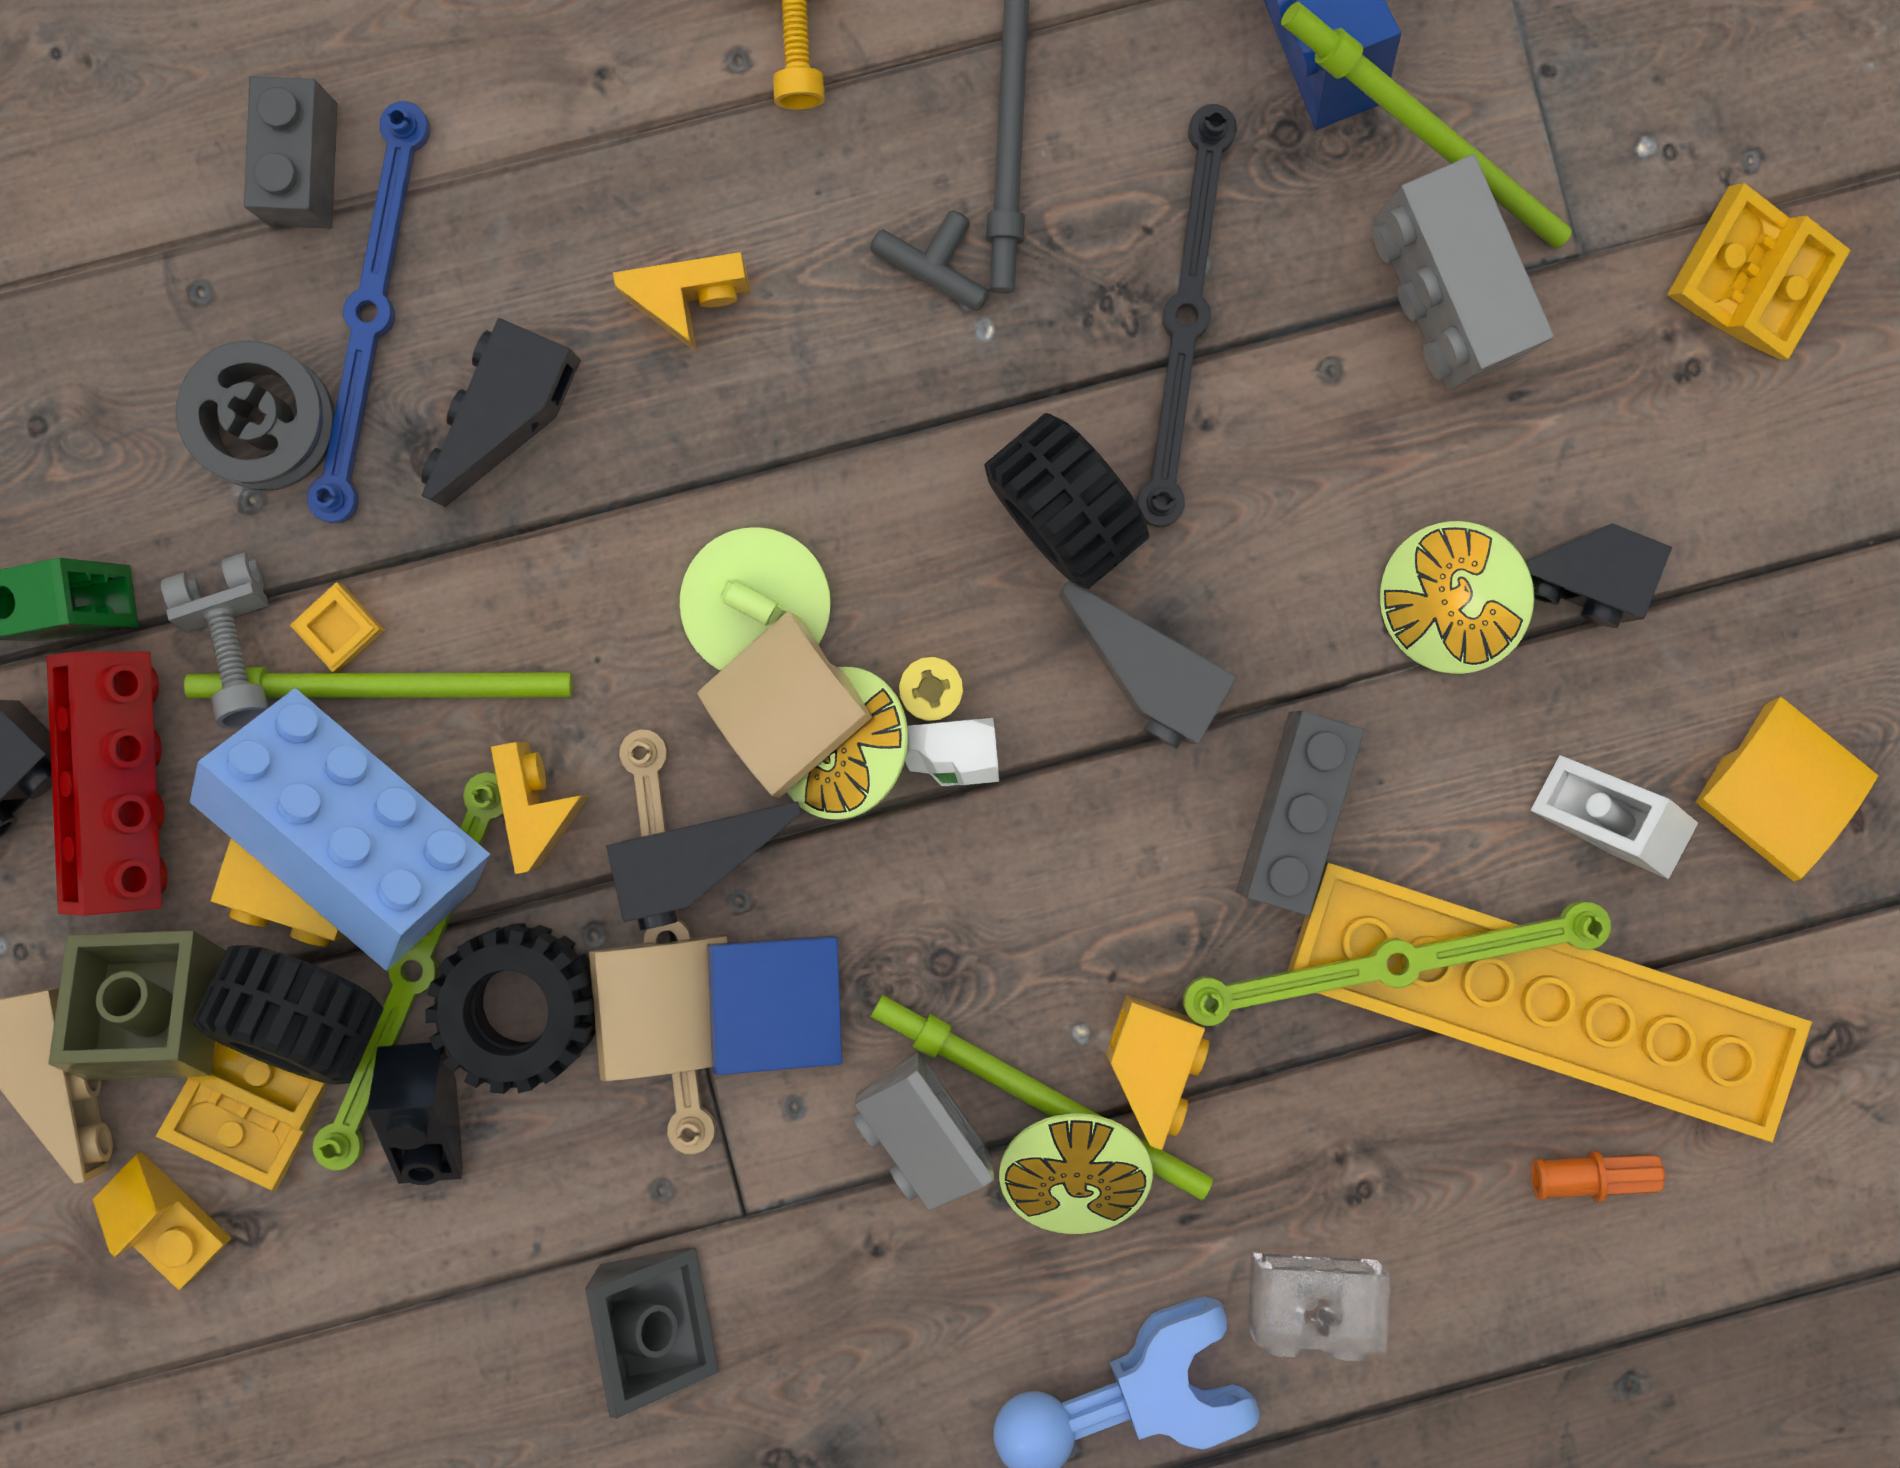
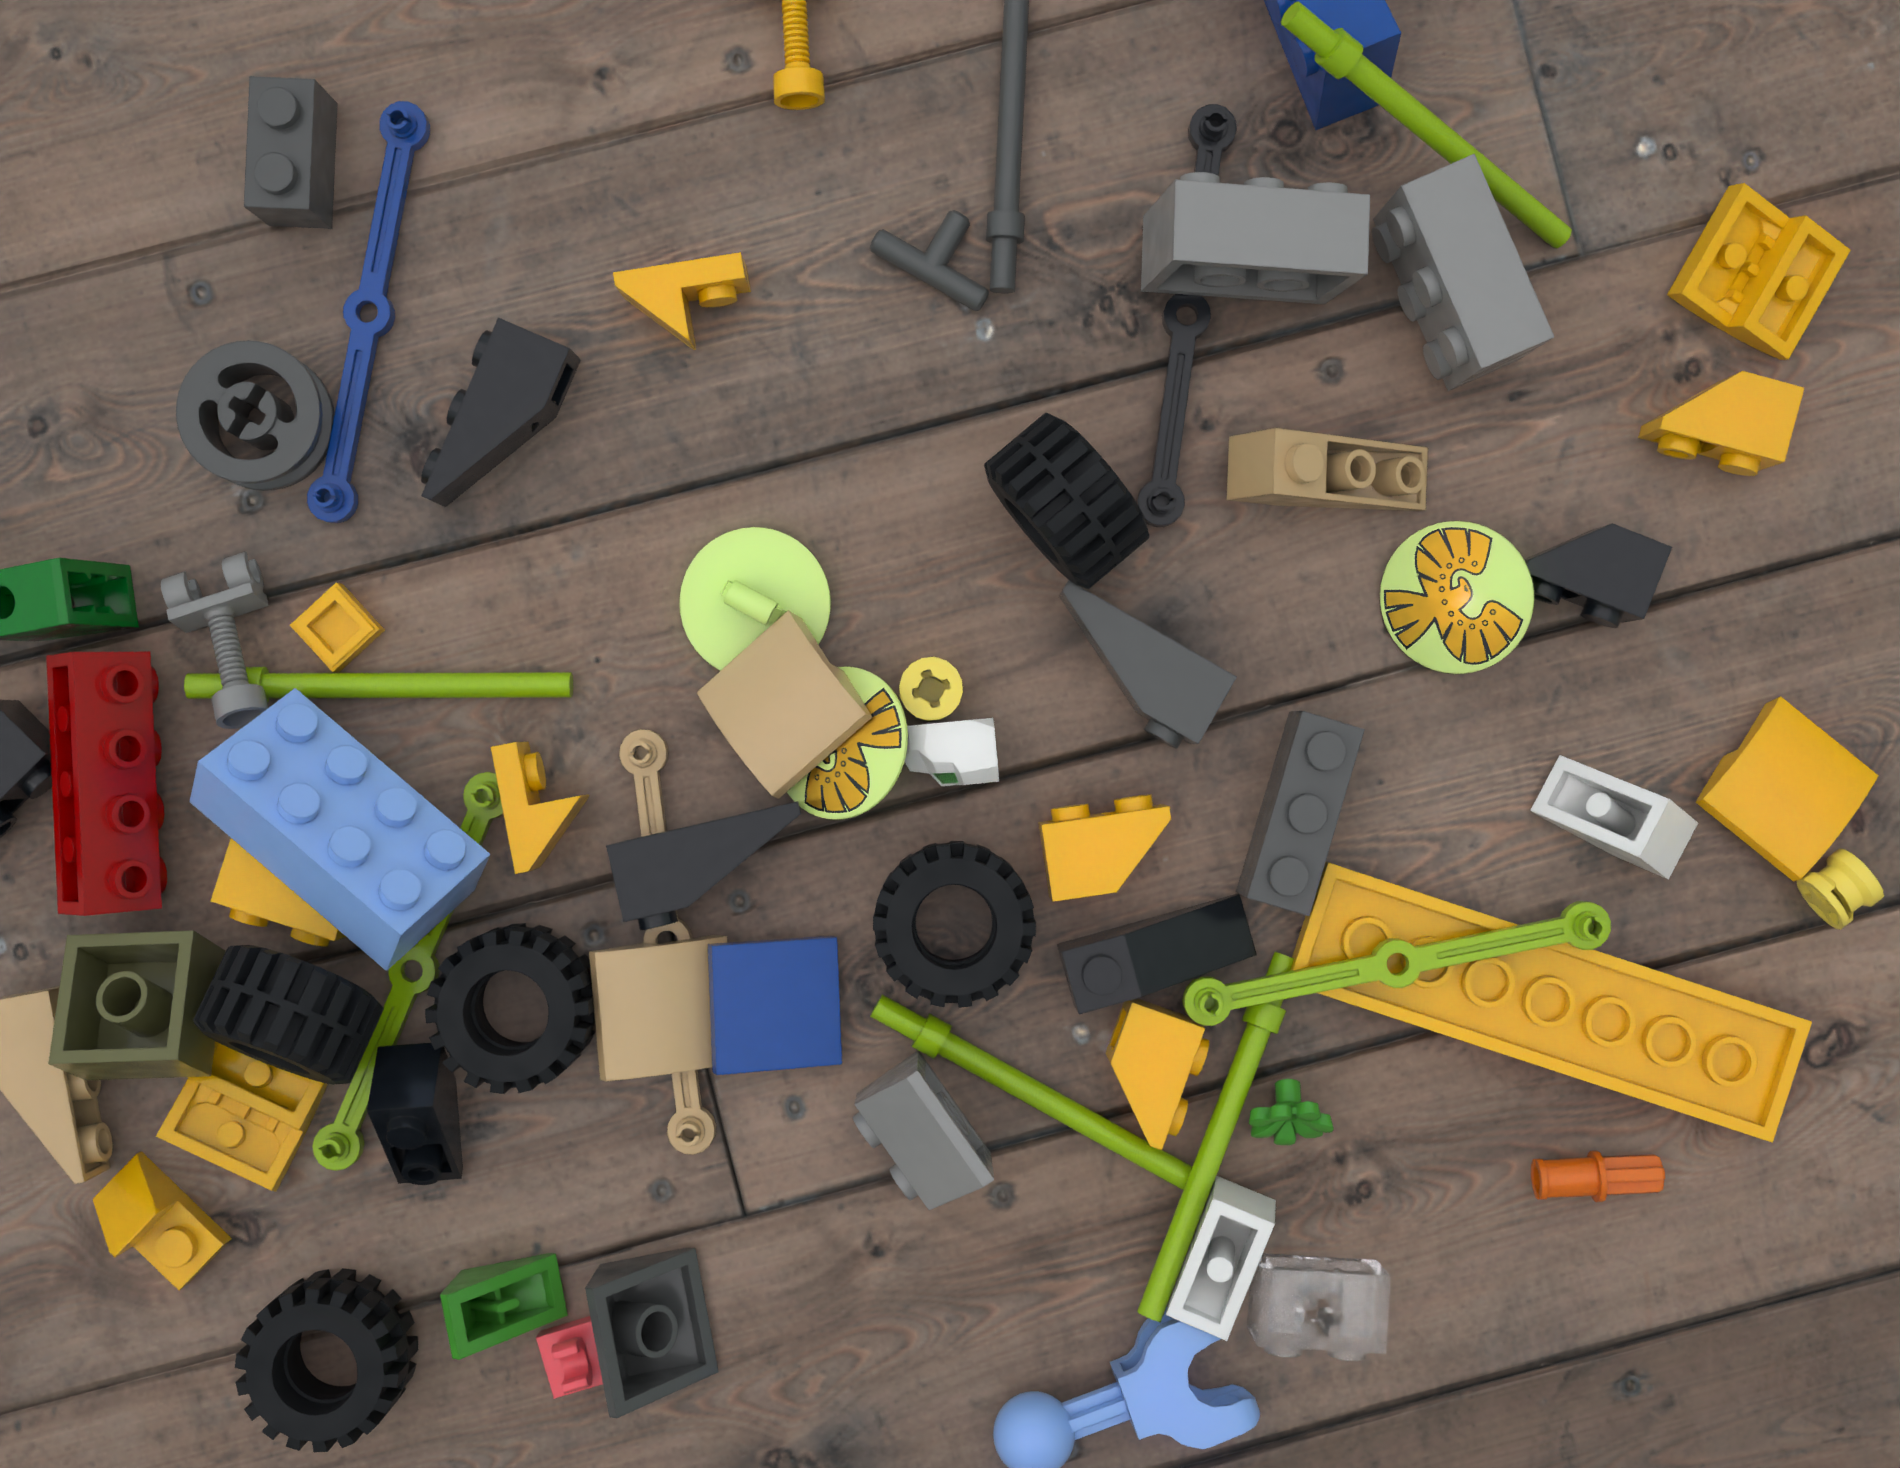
shield [999,1114,1153,1234] -> none
none -> black tyre [235,1268,418,1452]
none -> bright green slope [440,1253,568,1360]
none -> coral tile [536,1316,603,1399]
none -> black tyre [873,841,1036,1008]
none -> yellow slope [1038,794,1171,902]
none -> black slope [1057,893,1257,1015]
none -> lime bar [1137,952,1294,1322]
none -> light grey brick [1141,172,1370,304]
none -> white slope [1166,1176,1276,1341]
none -> tan slope [1227,428,1428,511]
none -> bright green plant [1249,1079,1334,1145]
none -> yellow slope [1638,371,1804,476]
none -> light yellow wheel [1797,849,1884,930]

